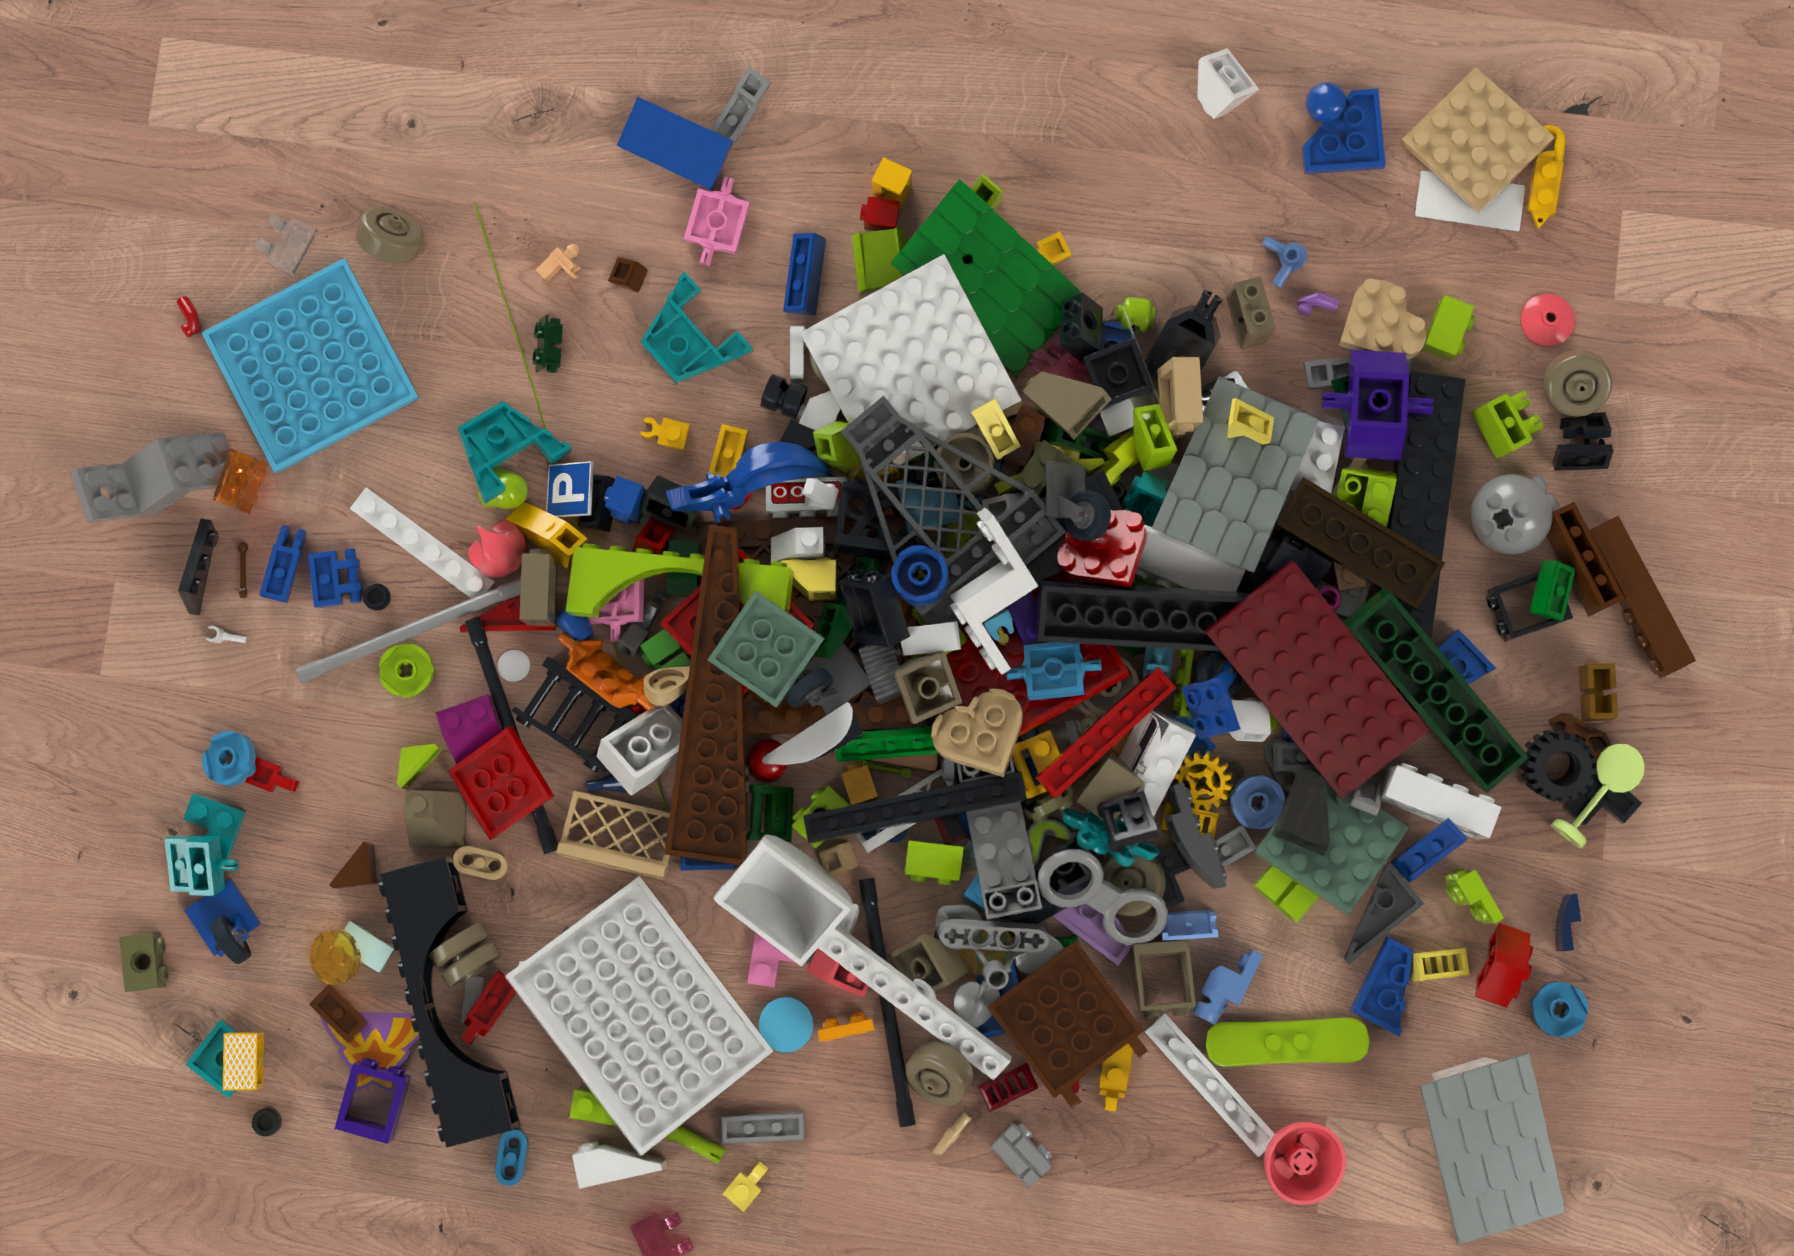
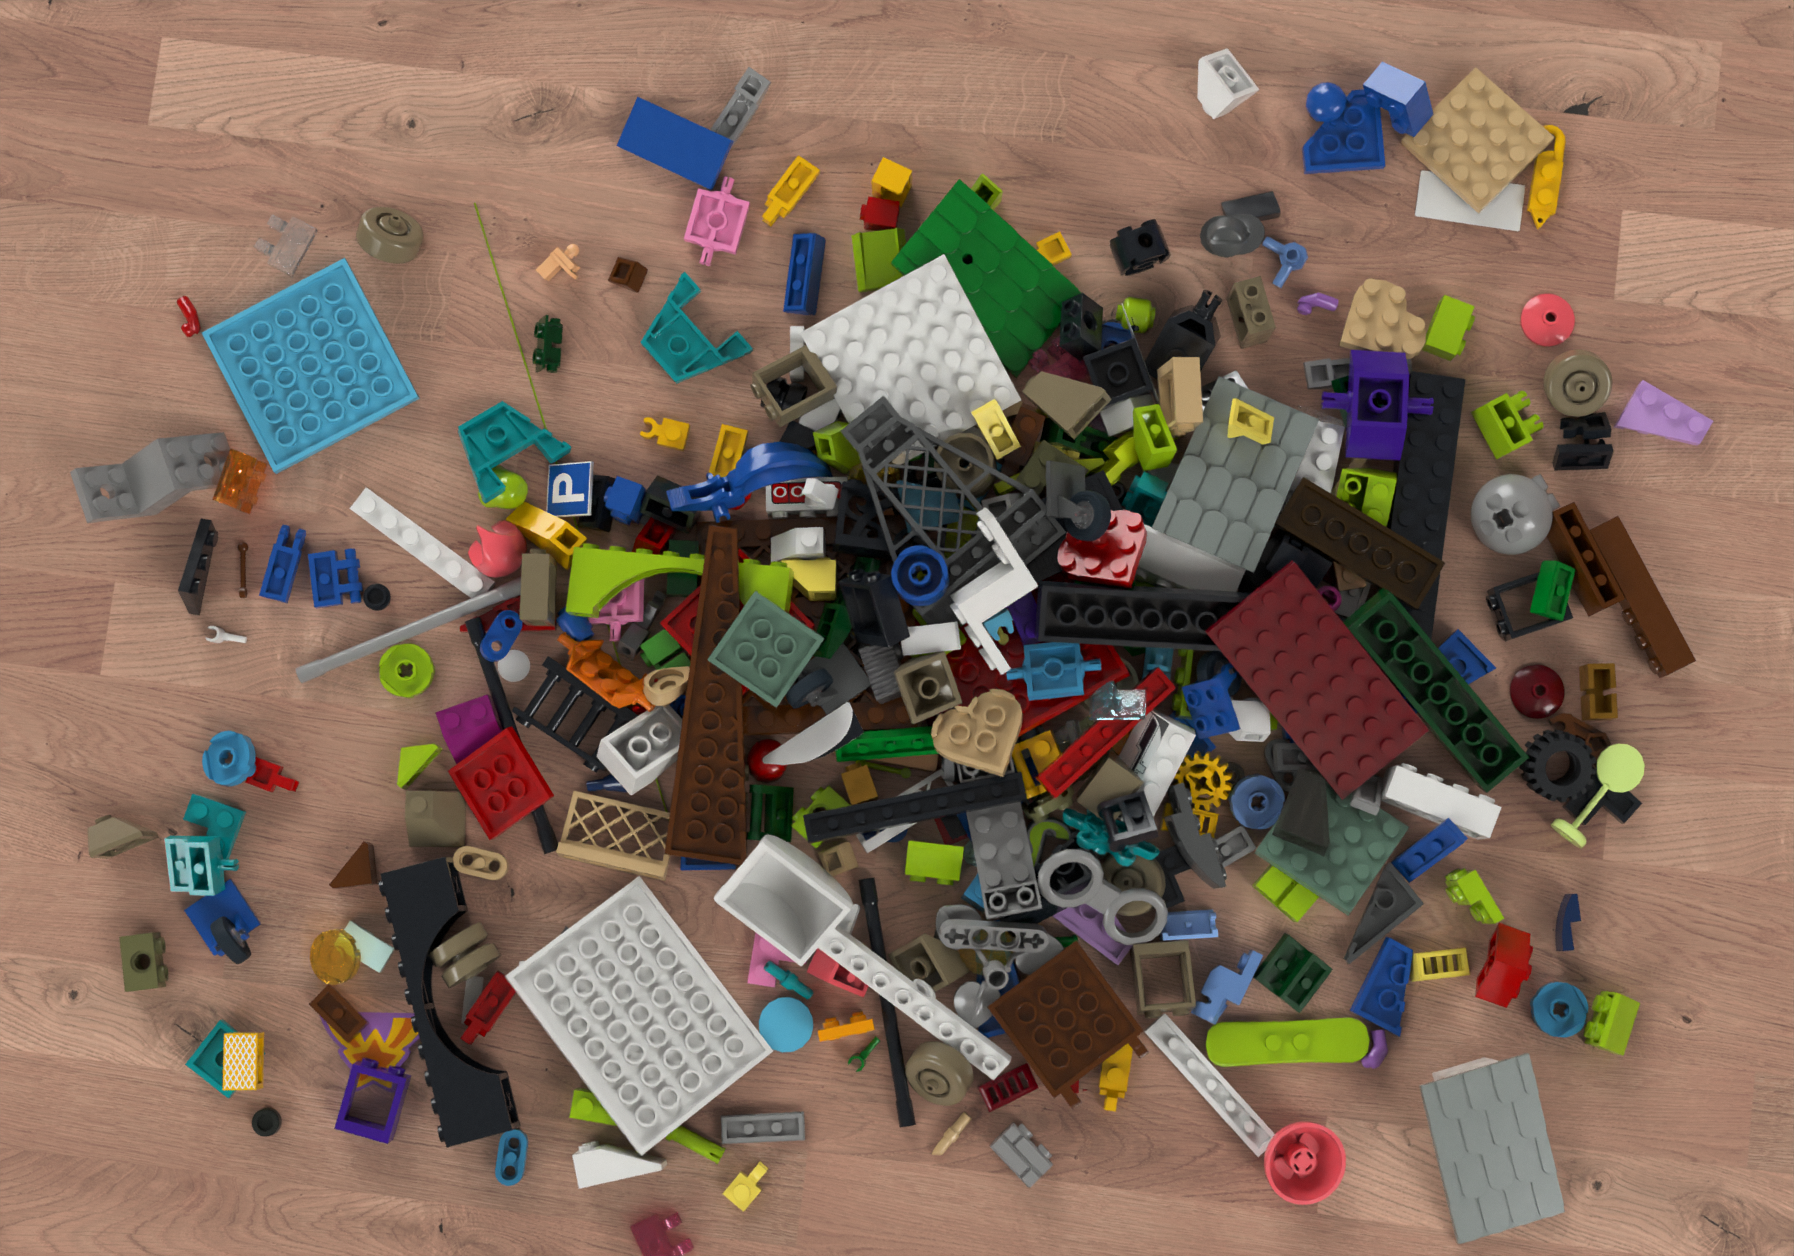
none -> dark tan slope [88,815,159,859]
none -> blue plate [480,610,522,662]
none -> dark tan window [750,345,837,427]
none -> yellow hinge [762,155,820,227]
none -> teal bar [764,960,814,1000]
none -> green hand [848,1036,880,1072]
none -> clear light blue slope [1089,681,1147,720]
none -> black brick [1109,219,1171,276]
none -> dark grey piece [1200,214,1265,258]
none -> black slope [1221,191,1281,221]
none -> dark green slope [1253,933,1333,1013]
none -> medium lavender arm [1361,1029,1388,1069]
none -> blue brick [1363,61,1433,137]
none -> dark red dish [1510,664,1565,719]
none -> lime slope [1583,991,1640,1056]
none -> lavender wing [1614,380,1713,446]

